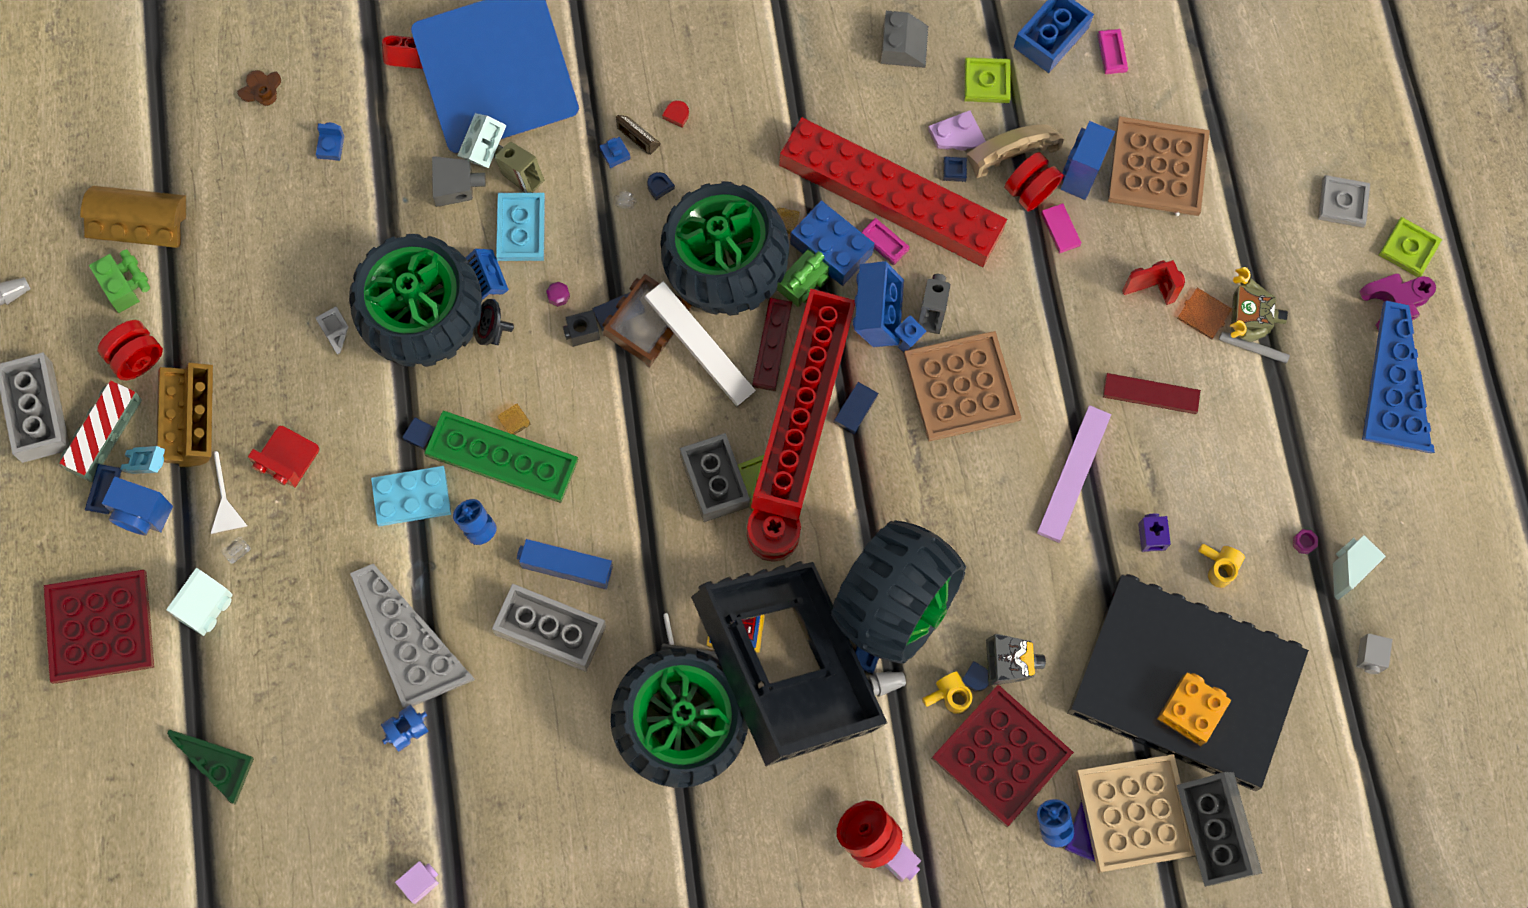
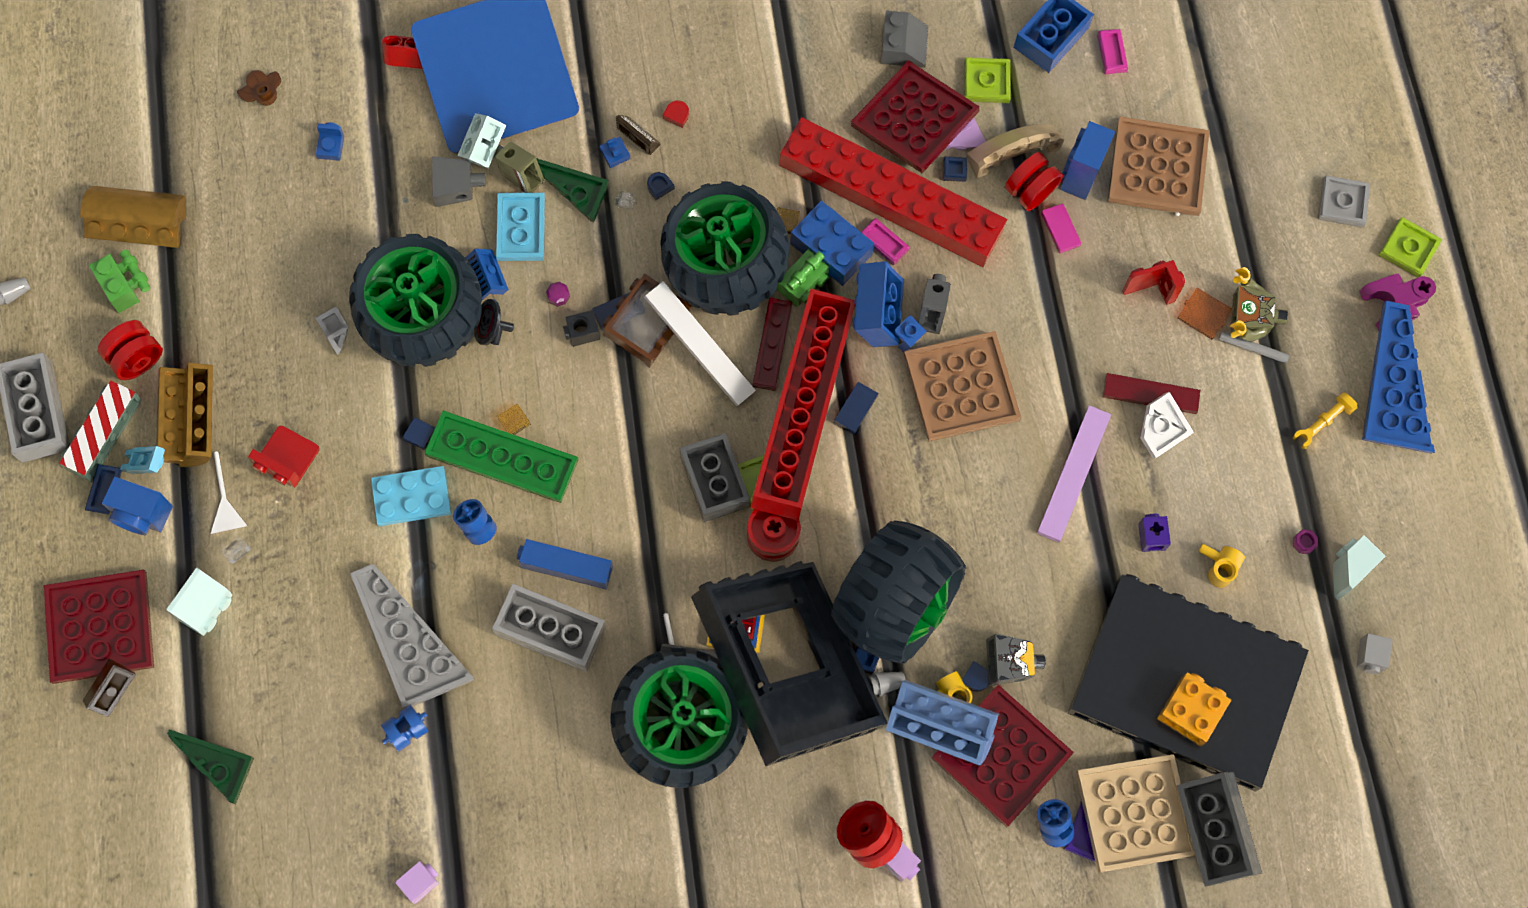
none -> dark brown slope [83,659,136,717]
none -> dark green wing [536,158,609,222]
none -> dark red plate [851,60,980,174]
none -> medium blue brick [886,680,999,765]
none -> white plate [1140,392,1194,458]
none -> yellow piece [1292,392,1358,449]

